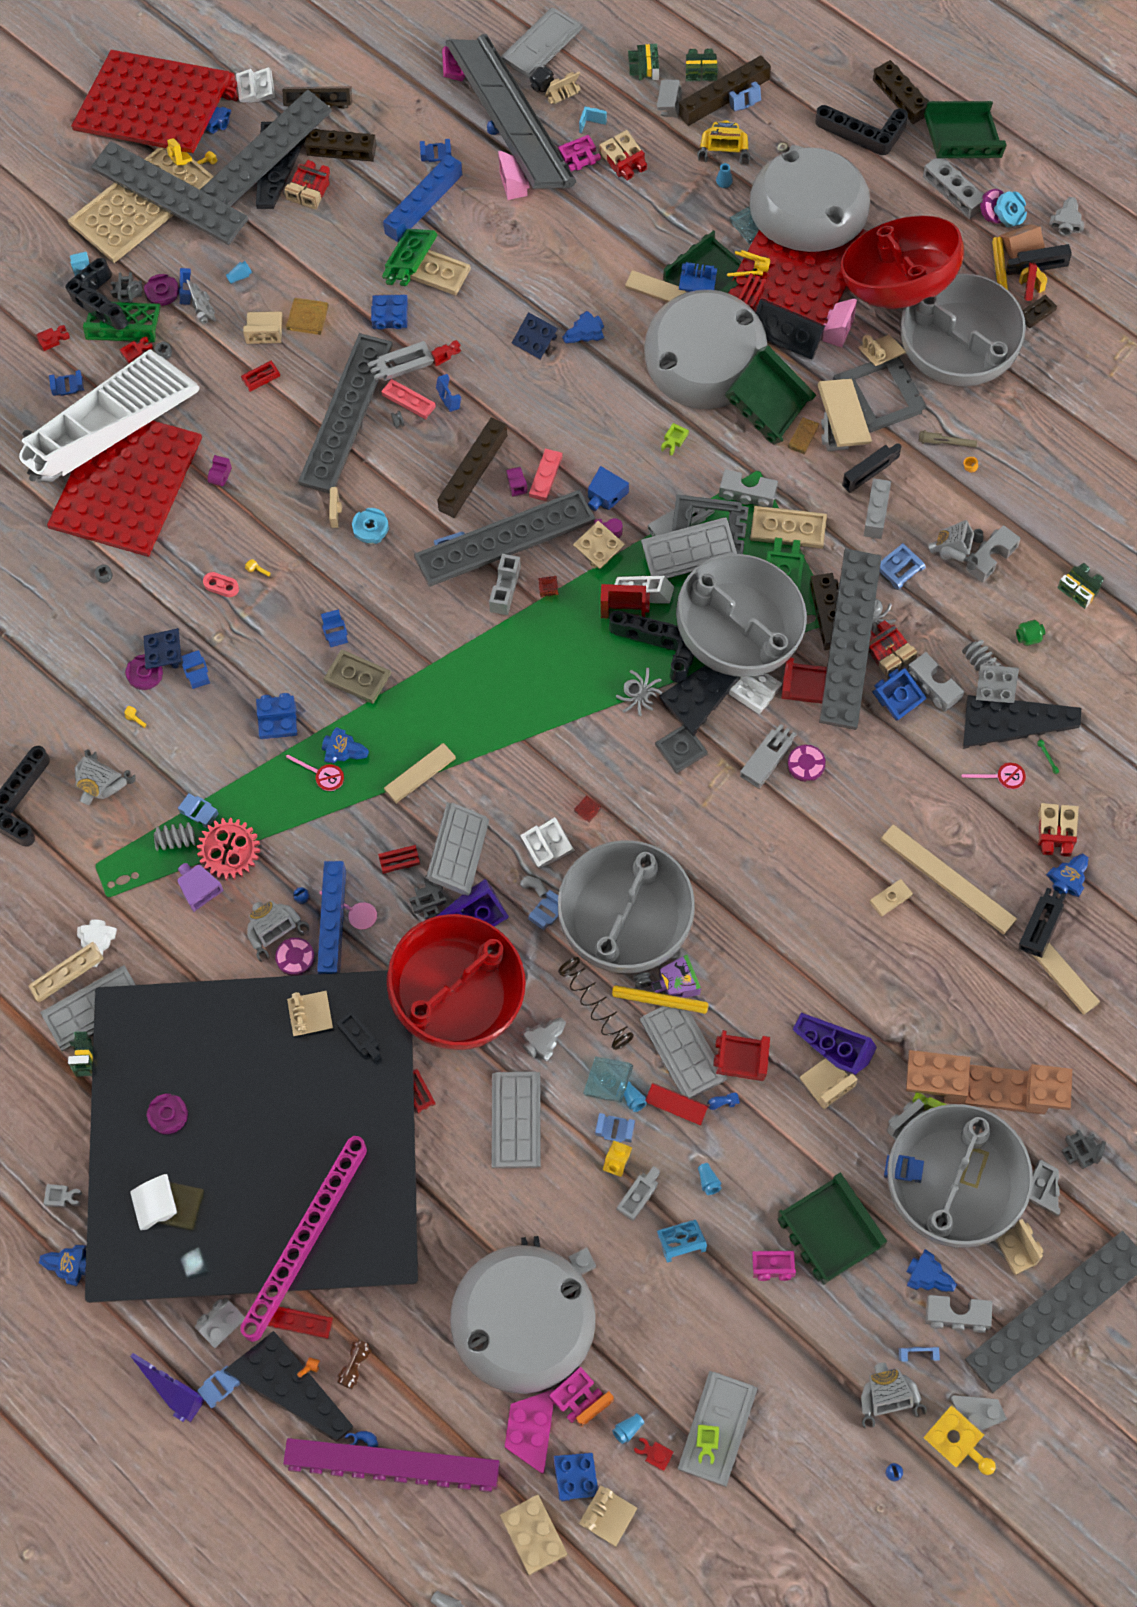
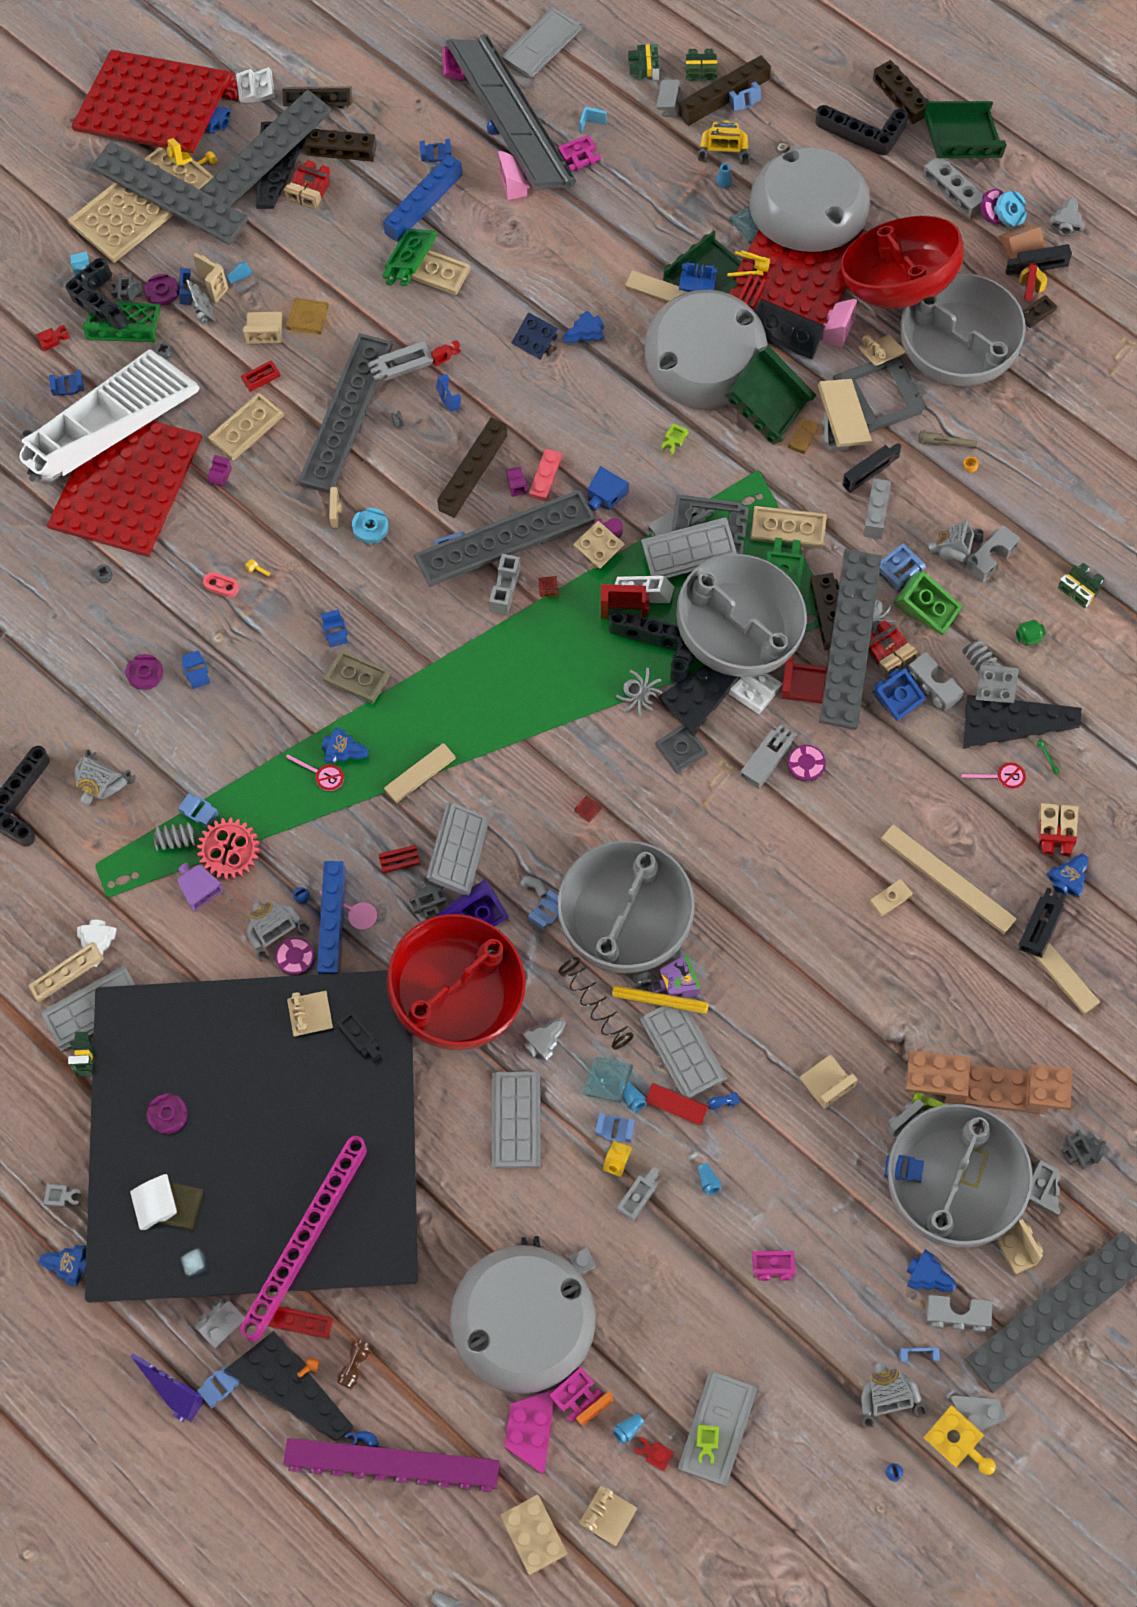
red plate [119,337,153,364] -> none
yellow hand [124,706,147,728] -> none
dark blue hinge [143,628,182,669] -> none
blue plate [256,693,298,739] -> none
blue plate [371,295,408,330] -> none
coral plate [381,379,436,419] -> none
red tile [413,1069,436,1113] -> none
white slope [520,817,575,868] -> none
black head [529,66,554,92] -> none
tan hinge [545,71,581,104] -> none
blue hinge [553,1453,598,1502] -> none
hips [599,130,647,180] -> none
dark azure piece [657,1220,707,1263] -> none
red panel [713,1030,770,1081] -> none
light grey arch [719,469,778,508] -> none
dark green panel [777,1172,887,1285] -> none
dark purple wedge [793,1013,877,1075] -> none
yellow axle [992,237,1008,290] -> none
none -> tan bracket [193,253,228,303]
none -> tan tile [208,393,284,461]
none -> bright green slope [893,571,963,635]

